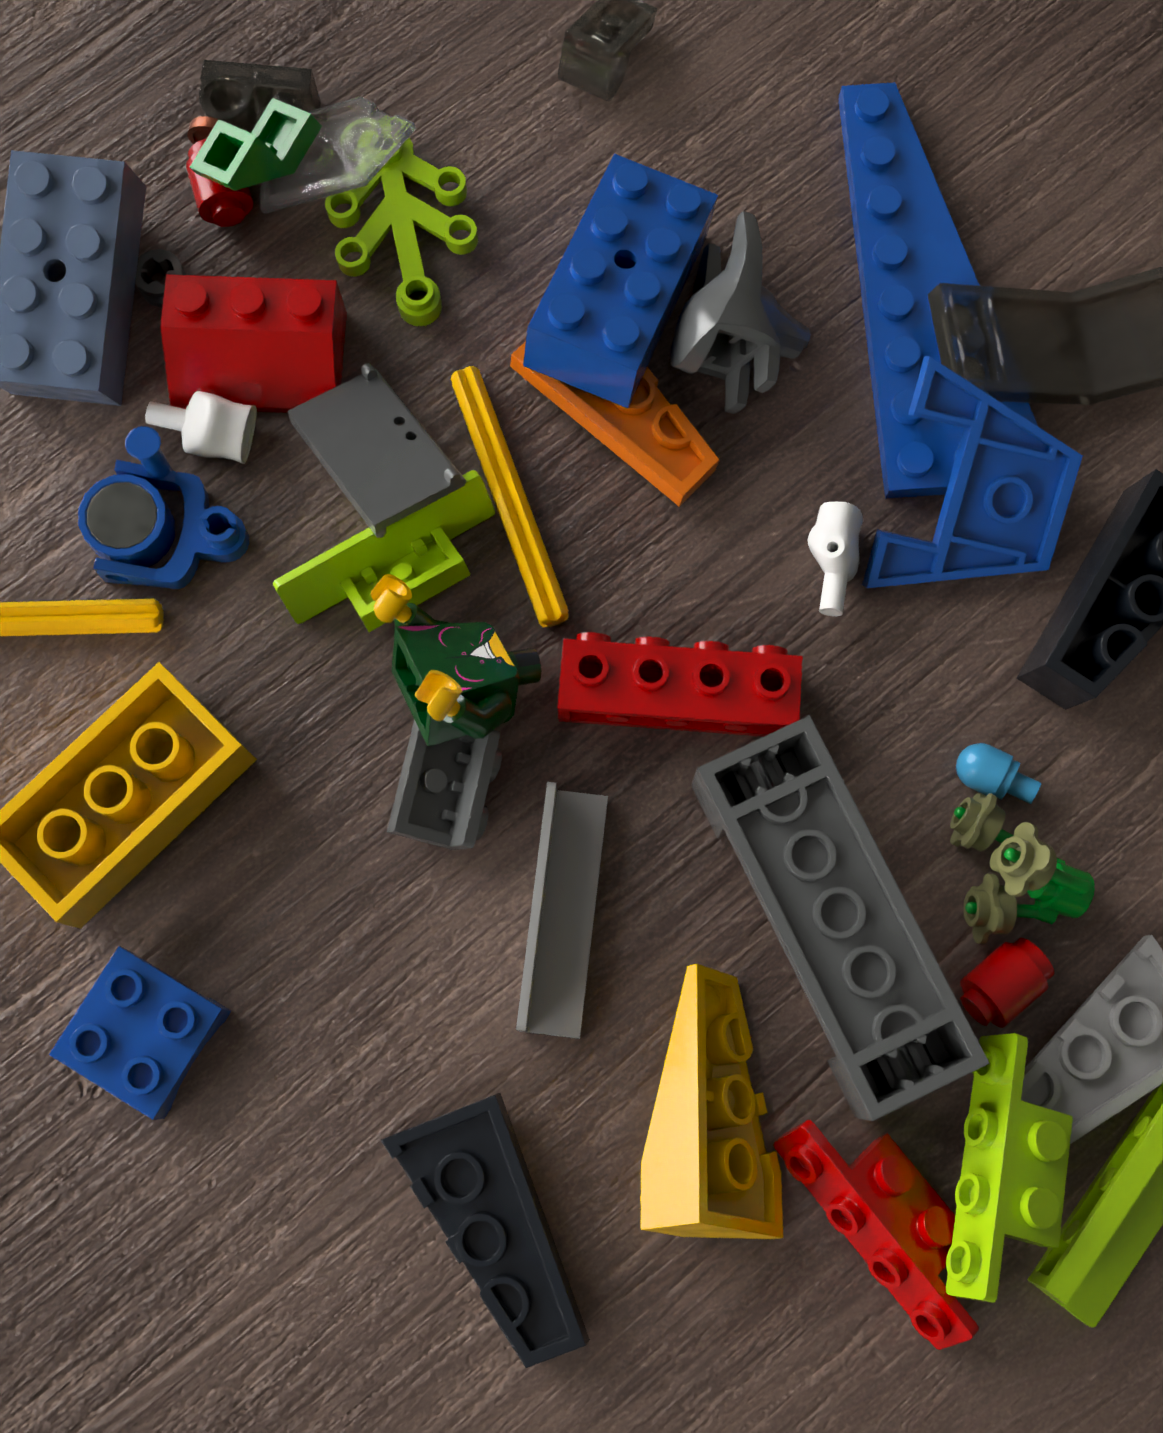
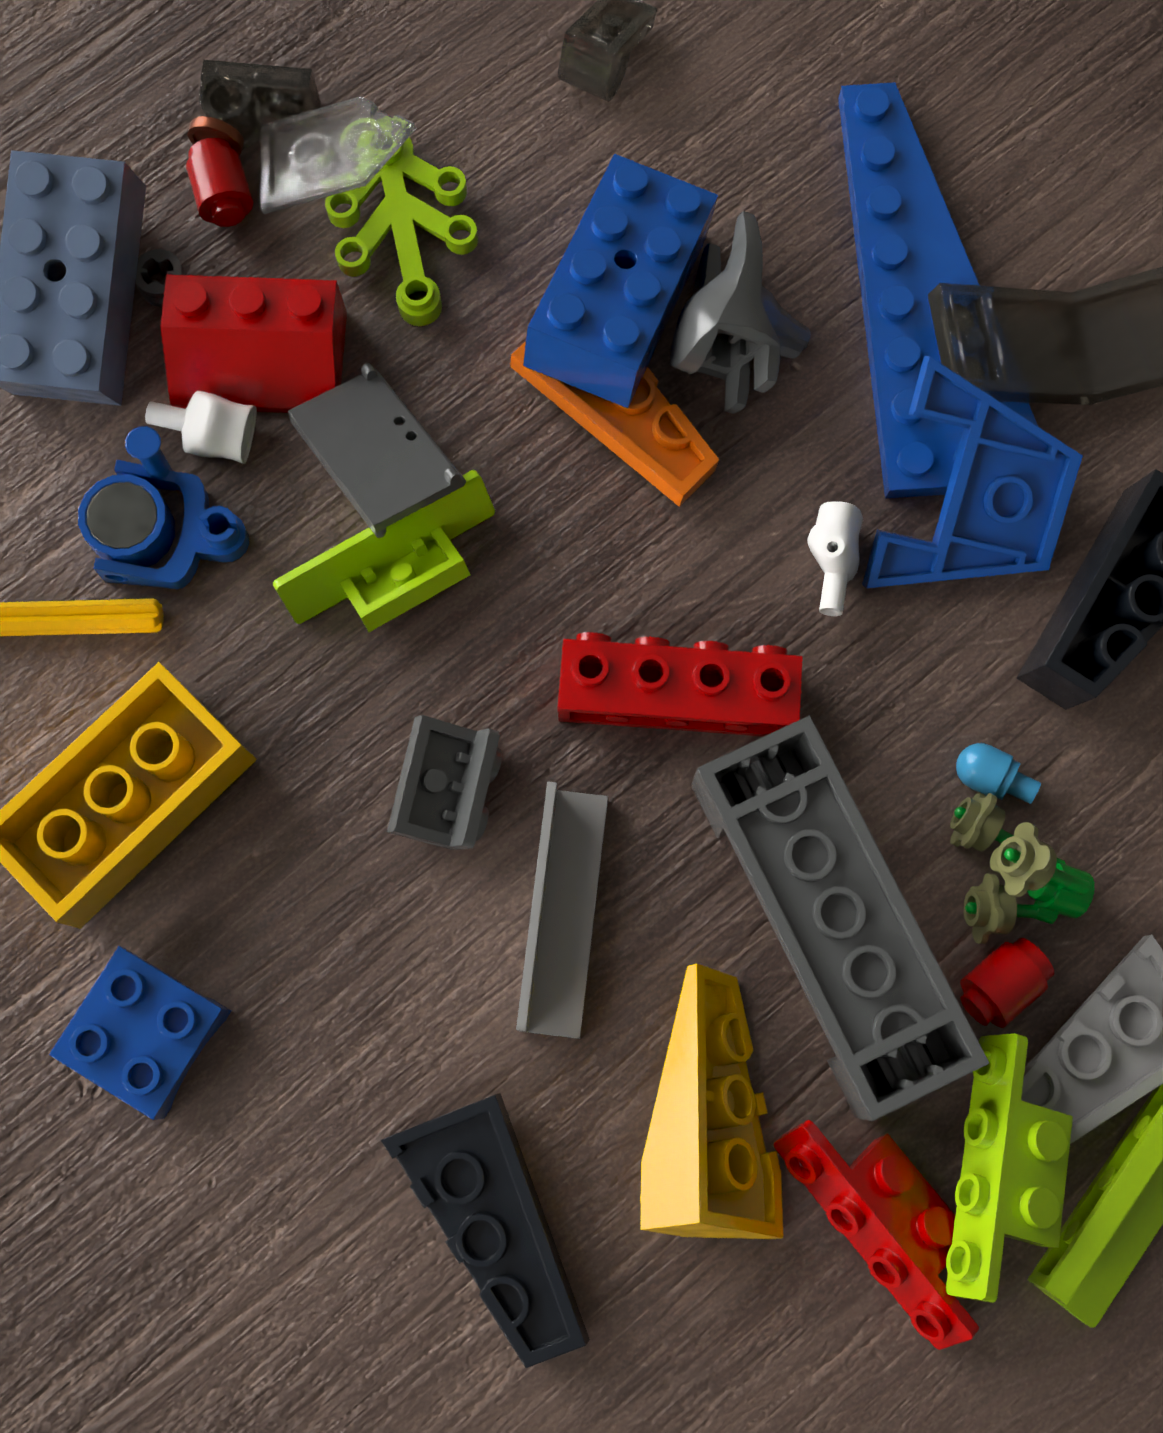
green slope [190,98,322,191] -> none
dark green torso [371,574,542,746] -> none
yellow axle [451,366,569,628] -> none

